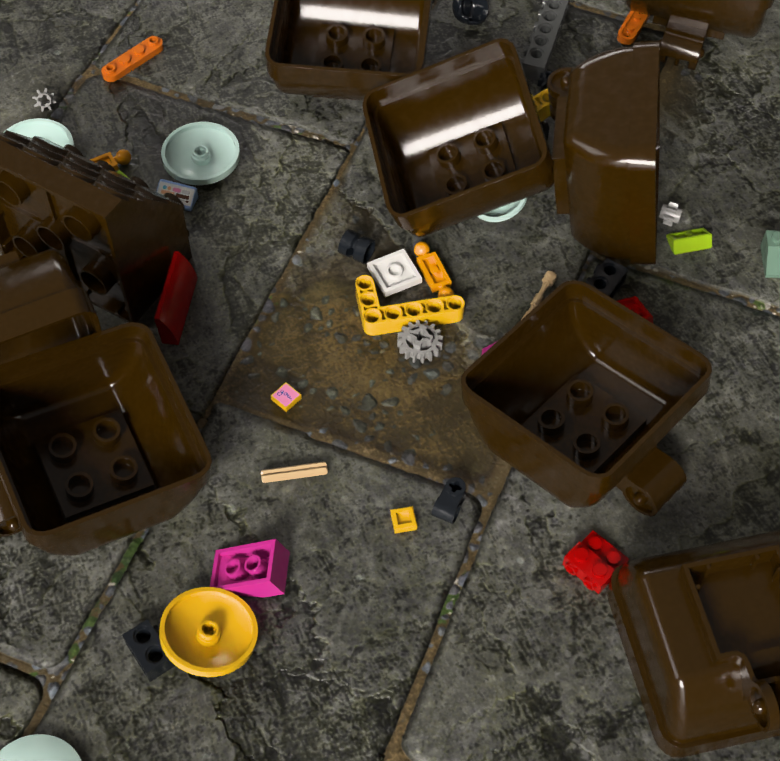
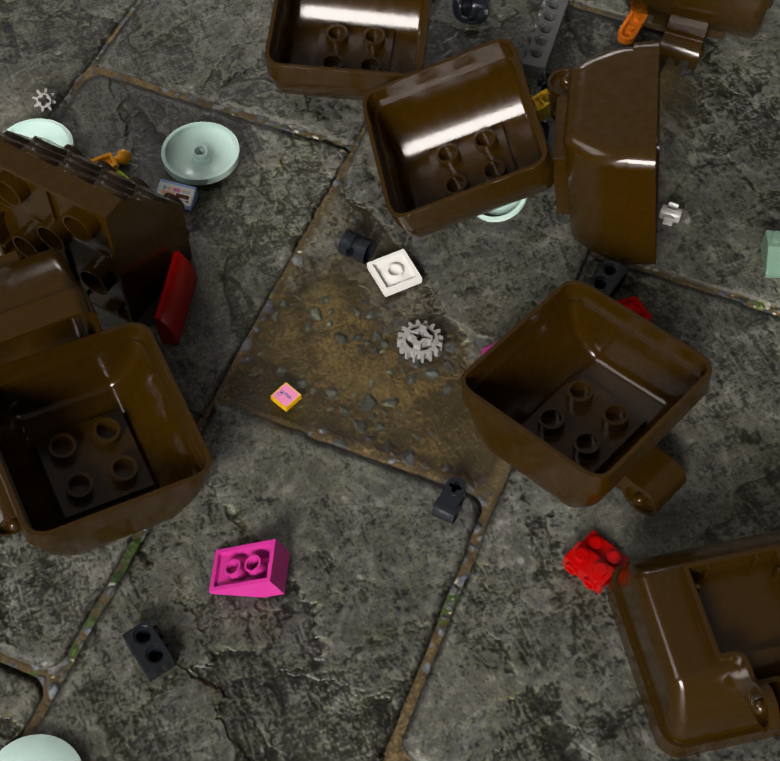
orange plate [101,36,164,82] -> none
yellow dish [159,587,258,677] -> none
tan axle [261,461,328,483] -> none
yellow beam [355,275,465,336] -> none
yellow tile [390,506,417,534] -> none
light orange plate [414,241,454,297] -> none
tan piece [521,271,557,320] -> none
lime slope [666,227,712,255] -> none

